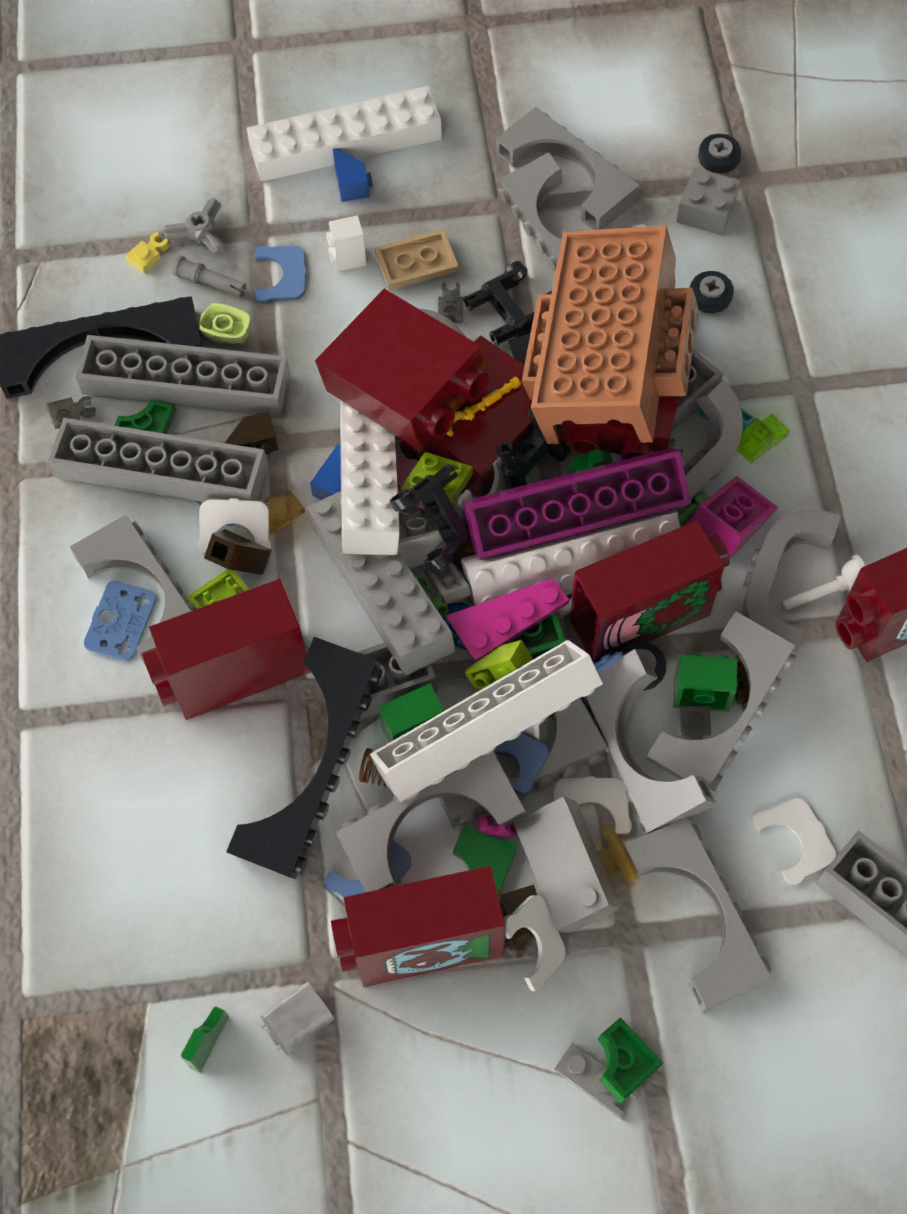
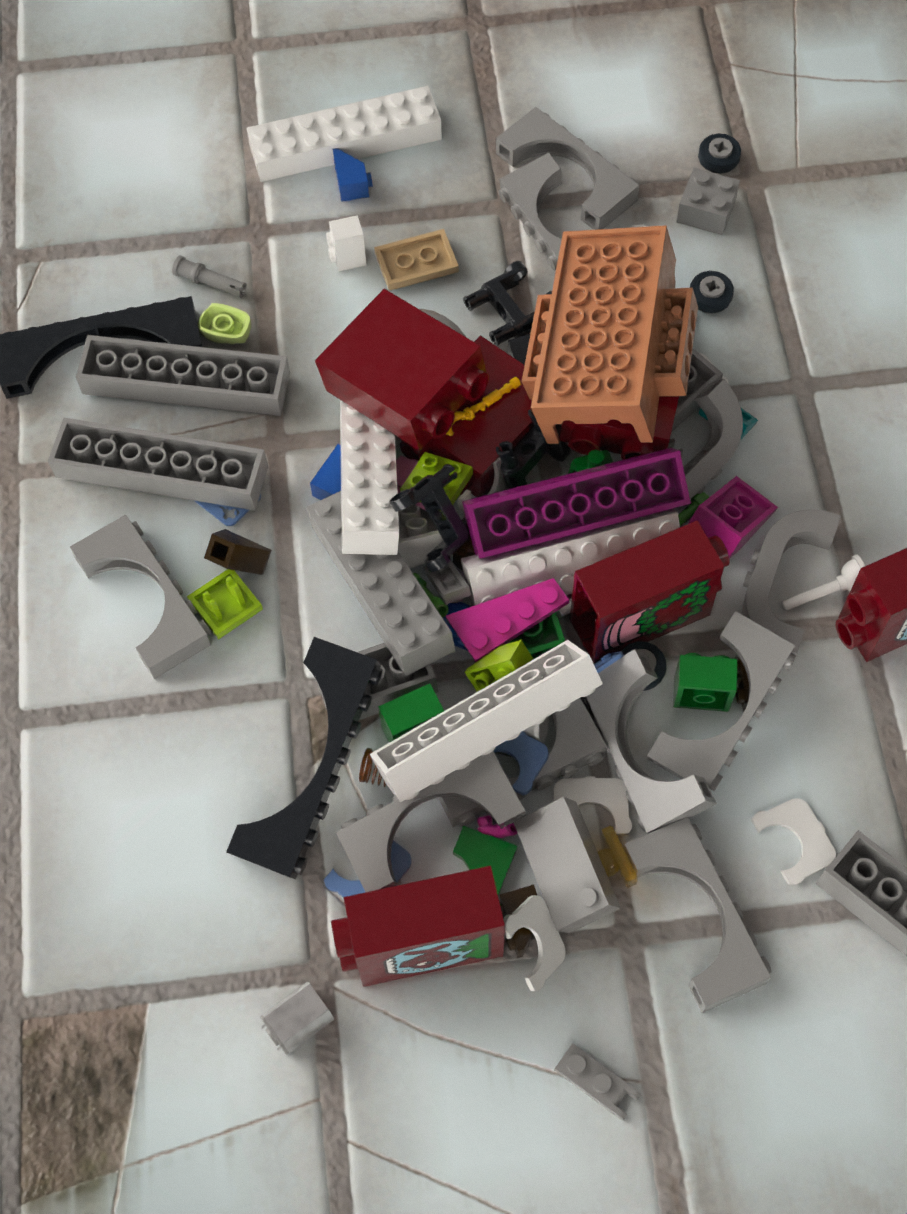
clear smoke plate [47,396,96,429] -> none
medium blue axle [84,581,156,661] -> none
green tile [114,400,176,434] -> none
light yellow plate [125,232,170,274] -> none
dark red brick [141,579,311,720] -> none
light grey bush [164,198,225,255] -> none
green tile [181,1006,229,1073] -> none
white piece [197,498,272,553] -> none
dark brown slope [225,411,278,455] -> none
medium blue piece [255,245,307,304] -> none
clear yellow tile [263,490,305,535] -> none
clear smoke plate [438,282,463,323] -> none
green tile [598,1017,664,1103] -> none
clear smoke plate [680,706,711,740] -> none
clear neon green slope [737,414,790,464] -> none

